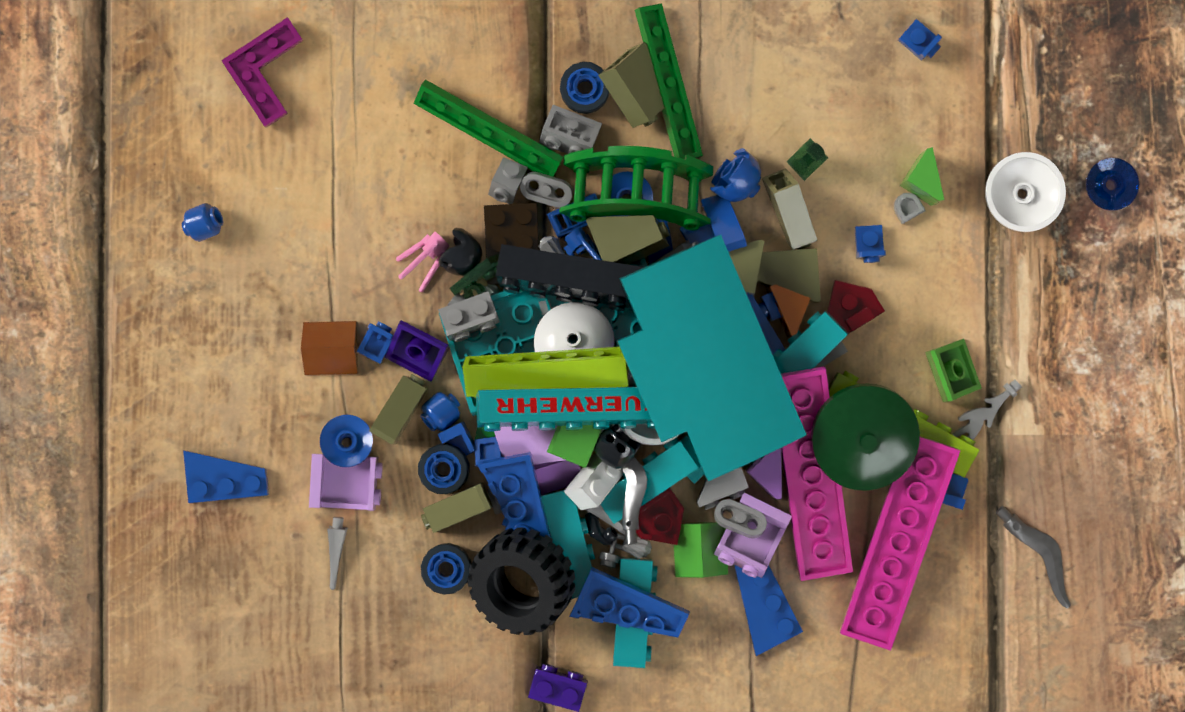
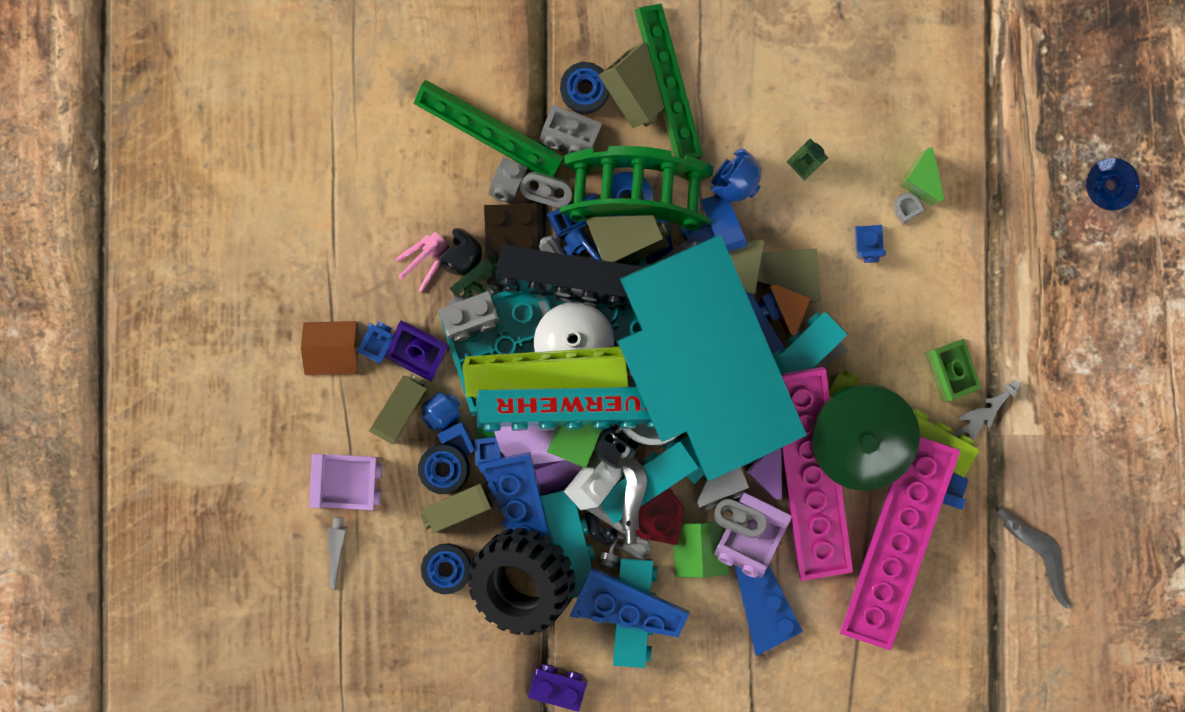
blue head [182,203,223,242] -> none
blue wing [183,450,269,503] -> none
magenta plate [221,17,303,128] -> none
blue dish [320,415,373,468] -> none
slope [762,169,817,250] -> none
dark red plate [827,280,885,334] -> none
blue bracket [898,19,942,61] -> none
white dish [985,152,1066,232] -> none

